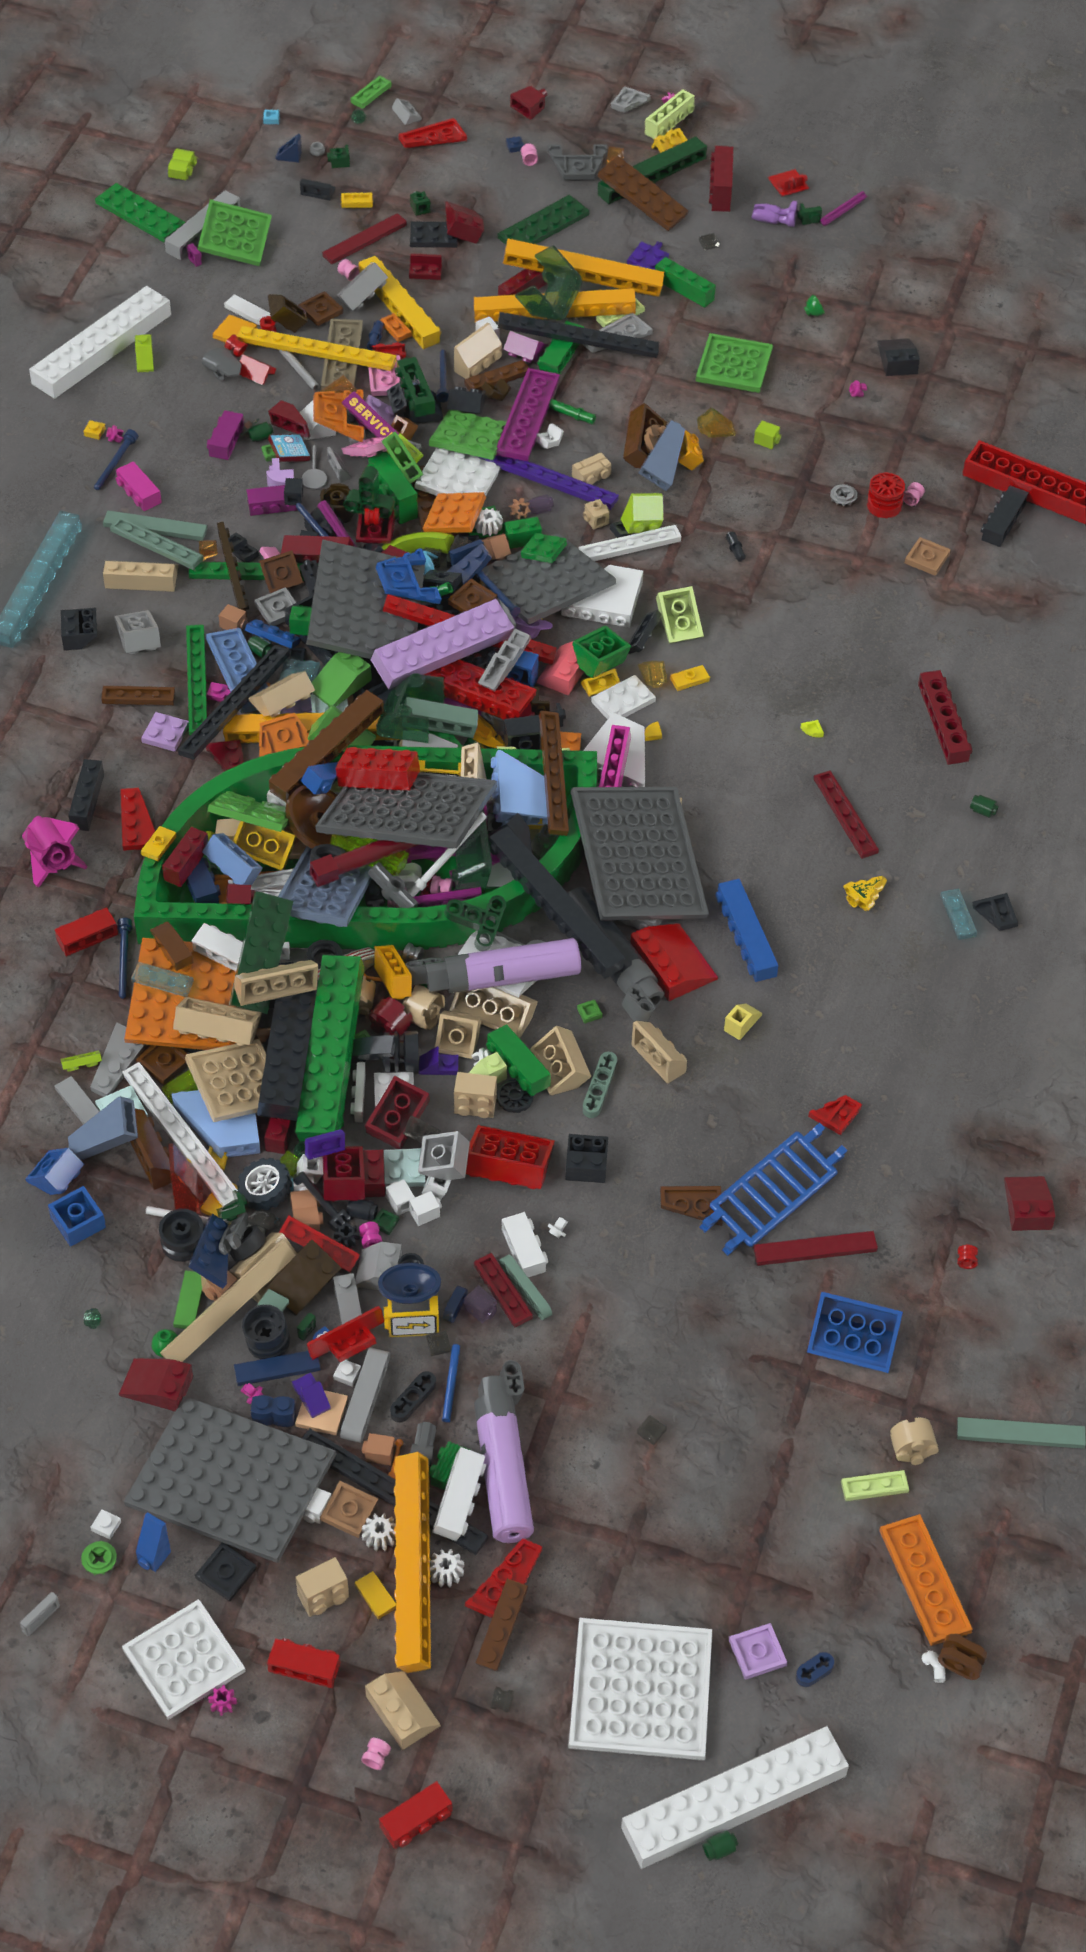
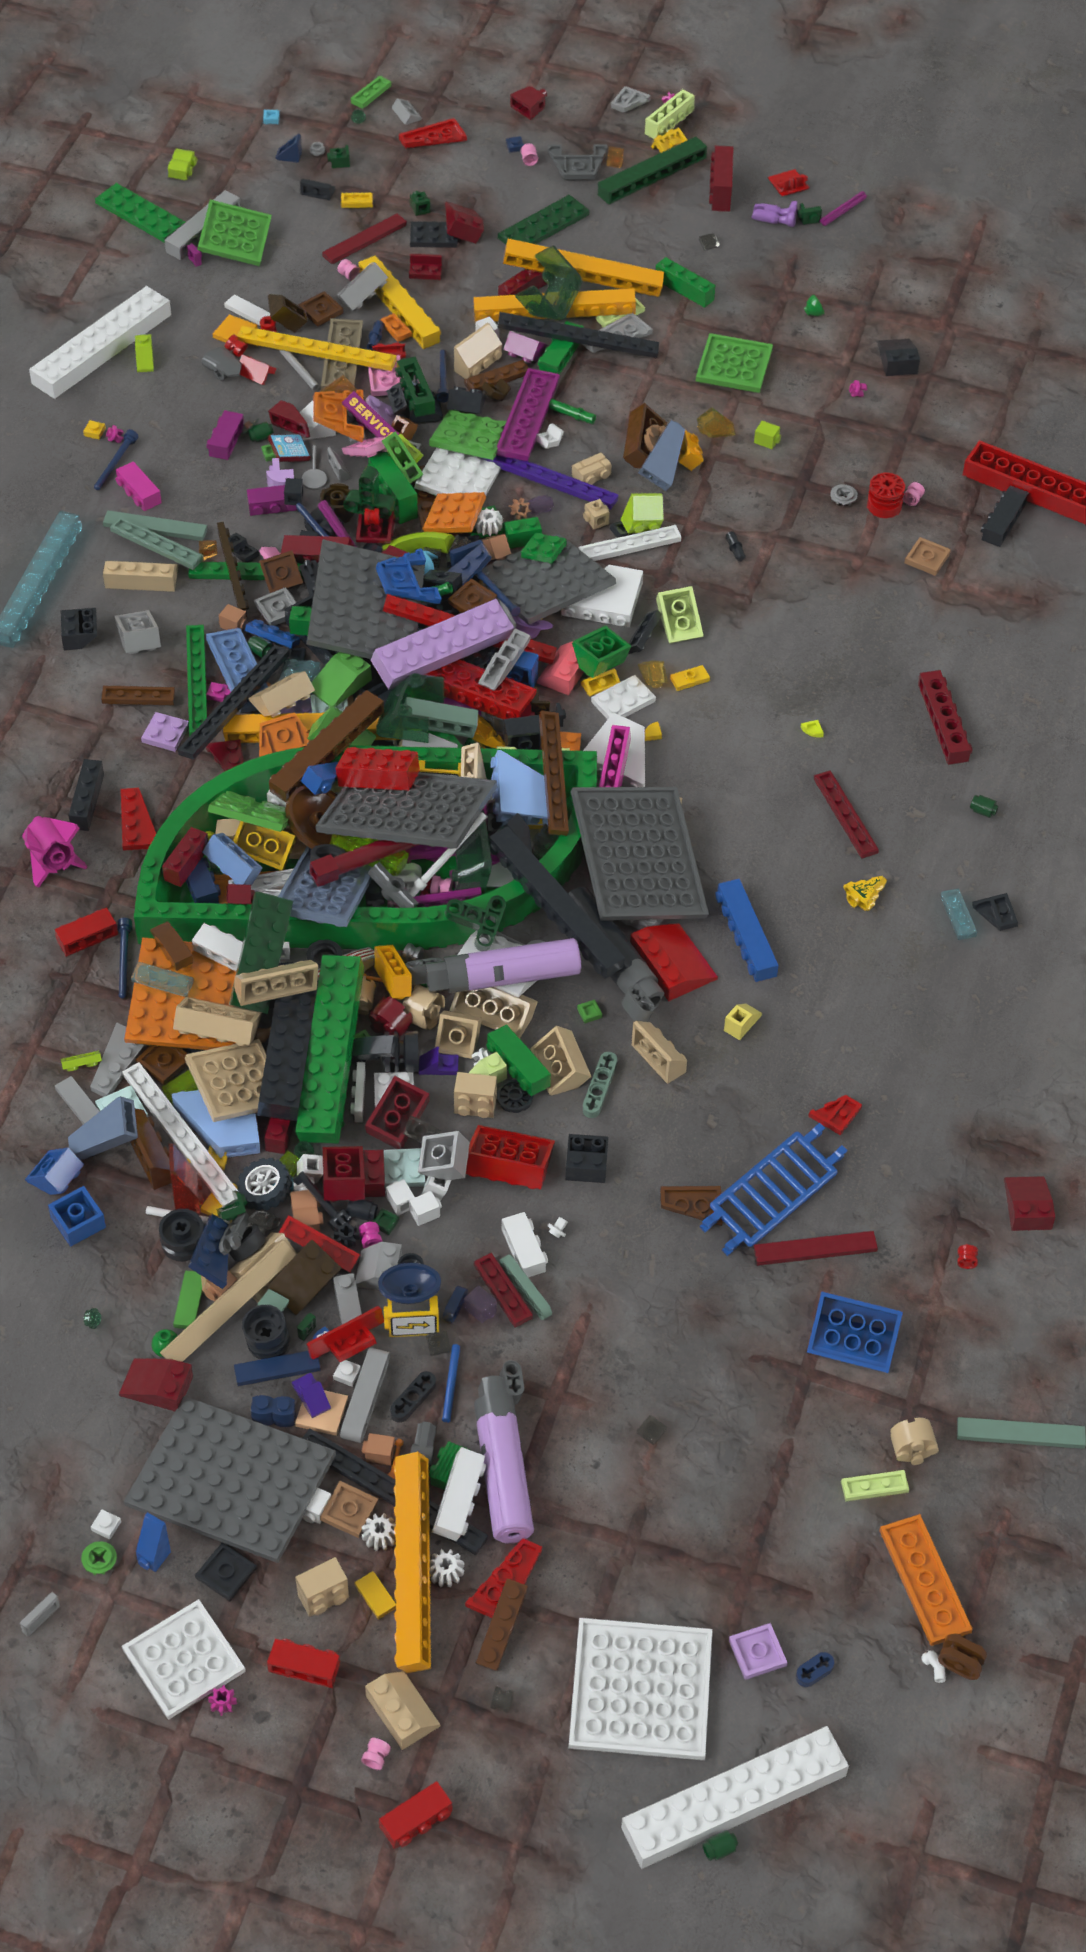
yellow plate [141,826,176,861] -> none
dark pink plate [240,1383,263,1404] -> none
dark purple plate [305,1129,345,1160] -> none
reddish brown plate [597,156,689,231] -> none
dark purple plate [626,241,669,270] -> none

